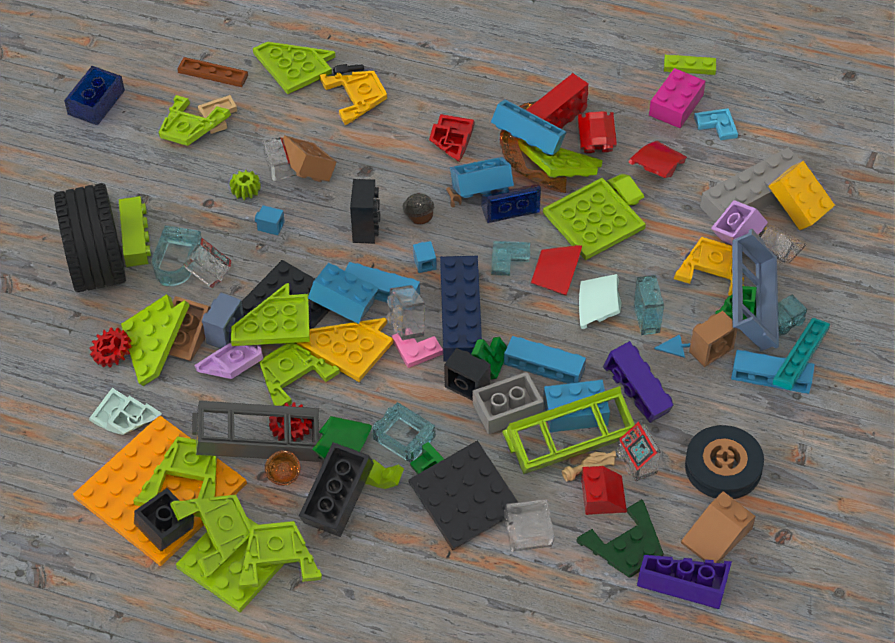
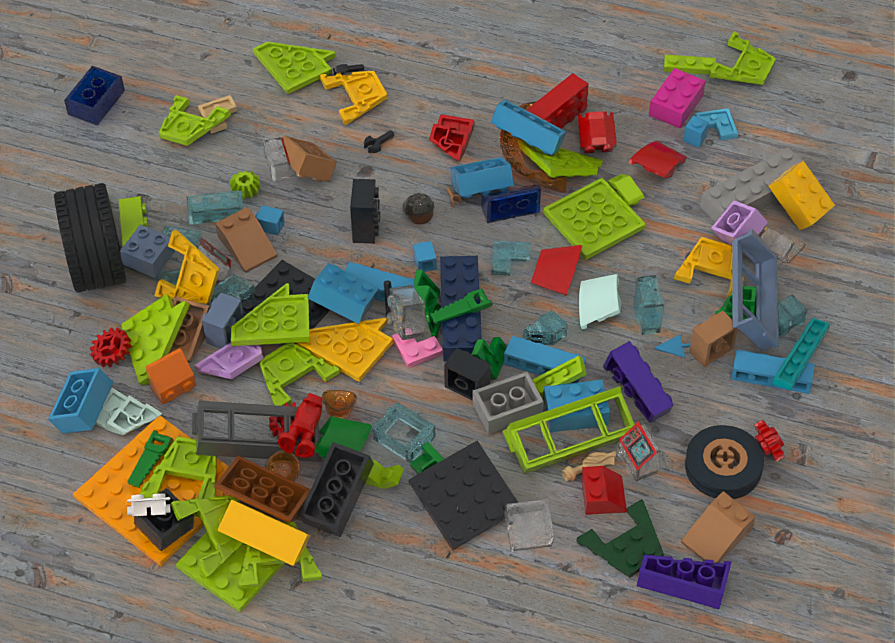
dark orange tile [177,57,248,87] -> none
none -> dark azure brick [48,368,113,433]
none -> sand blue brick [120,225,175,278]
none -> white hinge [127,494,170,517]
none -> green piece [128,430,173,488]
none -> orange slope [146,348,196,405]
none -> yellow wing [154,229,220,304]
none -> clear light blue brick [187,191,244,224]
none -> clear light blue plate [211,274,256,303]
none -> dark orange slope [214,455,311,523]
none -> medium nougat slope [216,207,277,273]
none -> yellow brick [217,500,311,566]
none -> red piece [277,393,323,458]
none -> clear orange helmet [322,390,357,418]
none -> black bar [364,130,394,153]
none -> black bar [384,280,394,317]
none -> green slope [414,270,442,338]
none -> green piece [430,289,493,324]
none -> clear light blue slope [523,310,568,346]
none -> lime plate [532,355,587,398]
none -> dark azure brick [683,116,709,148]
none -> lime wing [709,31,776,85]
none -> red gear [754,419,785,462]

